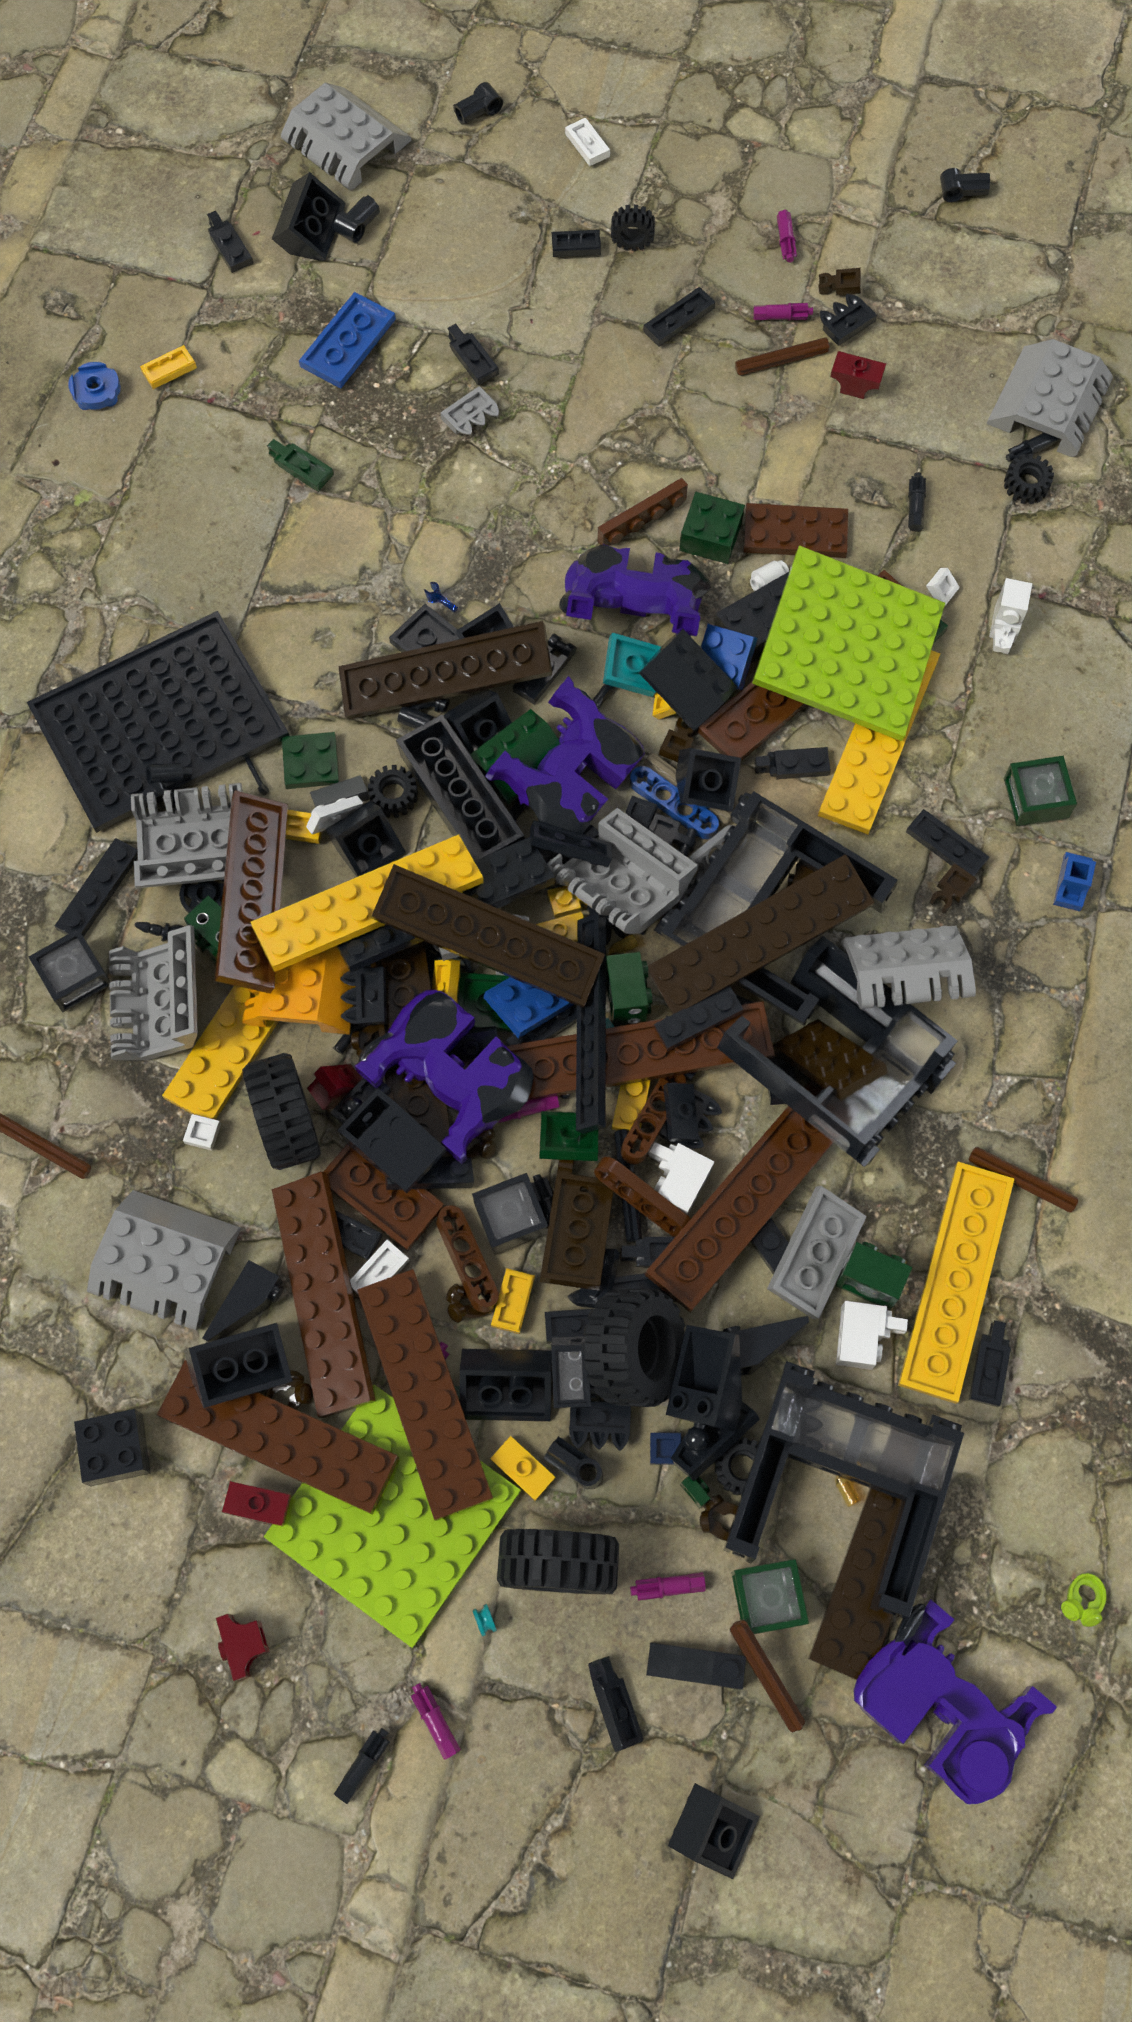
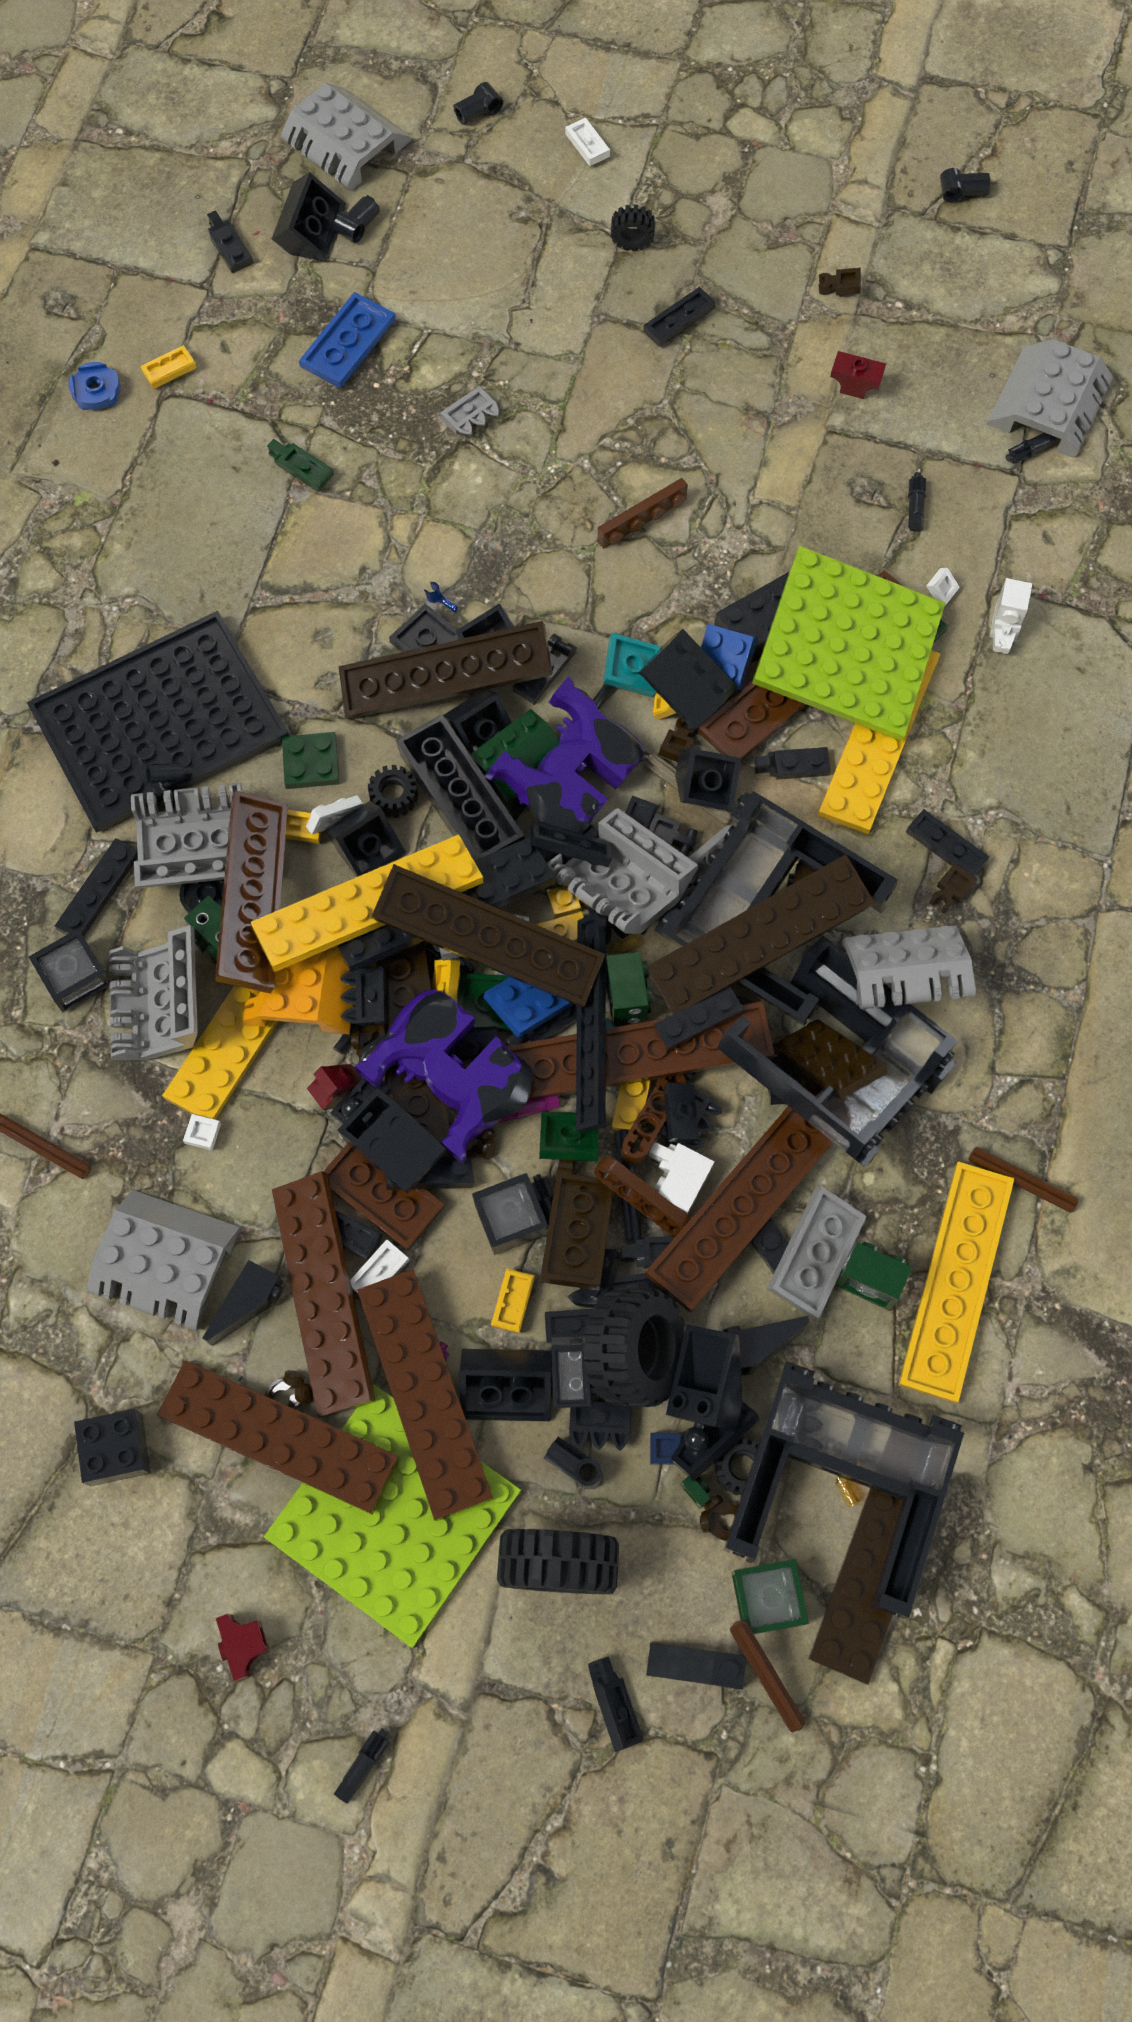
black bar [134,922,184,942] -> none
black slope [184,1323,292,1408] -> none
dark red brick [222,1481,291,1527] -> none
black tyre [242,1053,321,1170] -> none
black hinge [245,757,269,795] -> none
dark grey slope [310,775,369,808] -> none
black plant [397,698,450,729] -> none
magenta piece [411,1683,461,1760] -> none
reddish brown beam [436,1205,499,1313] -> none
dark brown piece [446,1283,491,1323] -> none
black hinge [447,323,499,386] -> none
teal bush [472,1604,497,1637] -> none
yellow plate [490,1436,556,1501] -> none
black plate [551,230,601,257] -> none
dark purple animal [559,544,711,636] -> none
blue beam [630,766,719,839] -> none
magenta piece [630,1572,706,1601] -> none
black slope [668,1783,760,1879] -> none
dark green piece [679,492,745,564] -> none
reddish brown axle [735,337,830,375] -> none
reddish brown plate [743,503,848,558] -> none
white brick [750,560,789,591] -> none
magenta piece [753,303,813,321] -> none
magenta piece [777,209,797,263] -> none
black plate [820,294,877,346] -> none
white hinge [836,1301,908,1370] -> none
dark purple animal [853,1599,1057,1804] -> none
black hinge [969,1320,1011,1407] -> none
black tyre [1004,454,1054,504] -> none
piece [1004,755,1077,826] -> none
blue brick [1053,852,1096,911] -> none
lime piece [1061,1573,1106,1627] -> none

